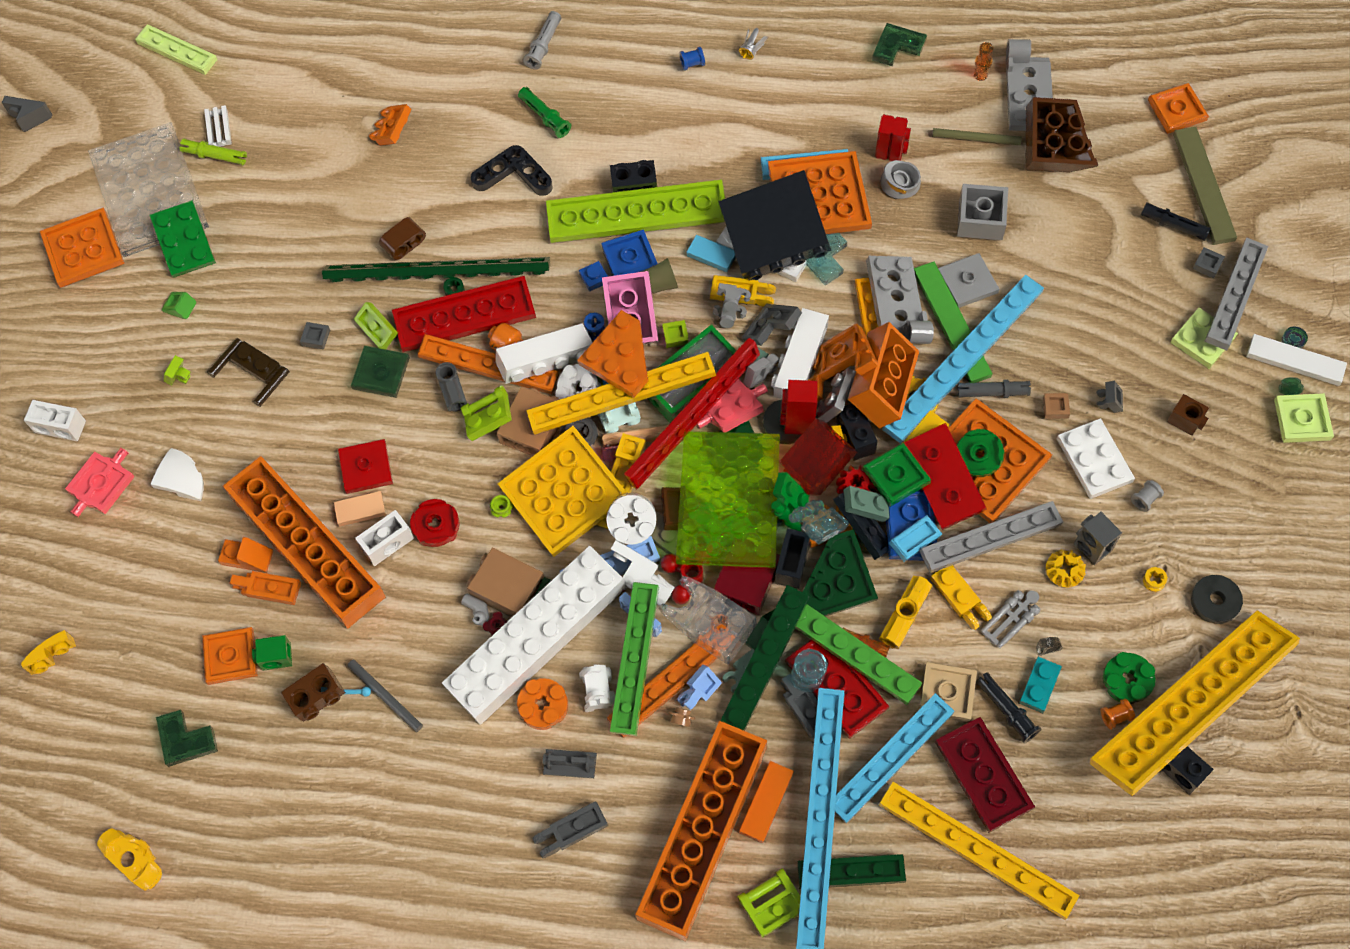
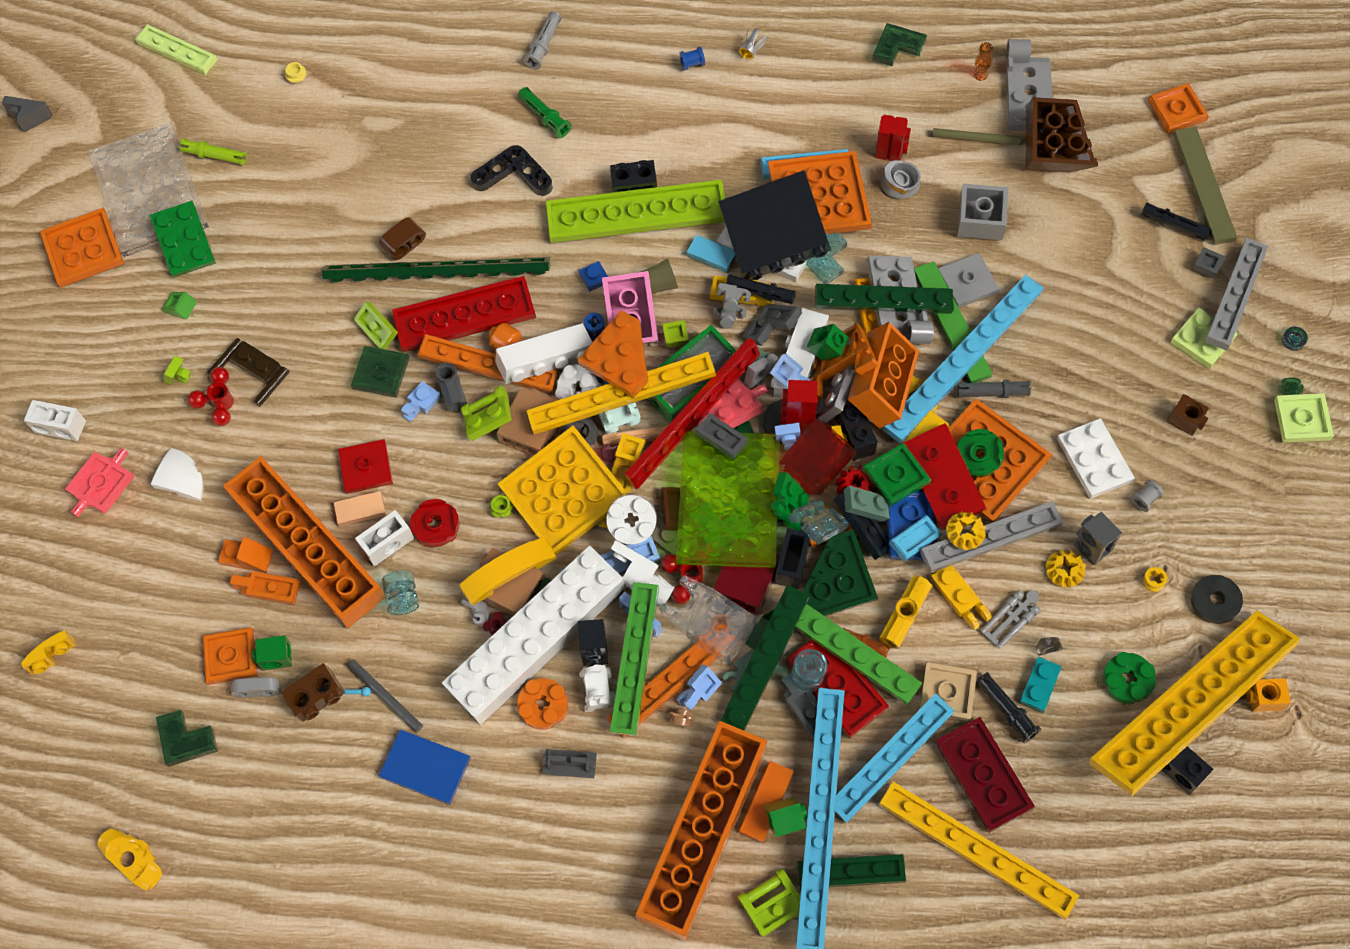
white tile [204,105,232,147] -> none
dark grey plate [300,322,330,350] -> none
orange plate [369,104,412,145] -> none
dark green bush [443,277,465,296] -> none
dark grey hinge [532,801,608,858] -> none
blue plate [601,229,658,276] -> none
medium nougat plate [1043,393,1070,419] -> none
dark grey tile [1096,380,1123,413] -> none
orange bush [1101,699,1135,730] -> none
white tile [1246,334,1347,386] -> none
none -> red piece [187,367,234,426]
none -> light grey beam [231,678,280,698]
none -> light yellow plate [285,62,306,83]
none -> blue tile [379,729,471,805]
none -> clear light blue wheel [382,570,419,615]
none -> light blue plate [401,381,441,422]
none -> yellow slope [459,538,557,606]
none -> black brick [578,619,608,667]
none -> dark grey plate [695,413,748,460]
none -> black pin [726,274,796,305]
none -> green brick [764,797,808,837]
none -> light blue plate [770,354,810,388]
none -> light blue plate [775,423,800,451]
none -> green brick [807,324,849,361]
none -> dark green plate [815,283,954,314]
none -> yellow gear [946,511,986,550]
none -> light orange brick [1246,678,1291,712]

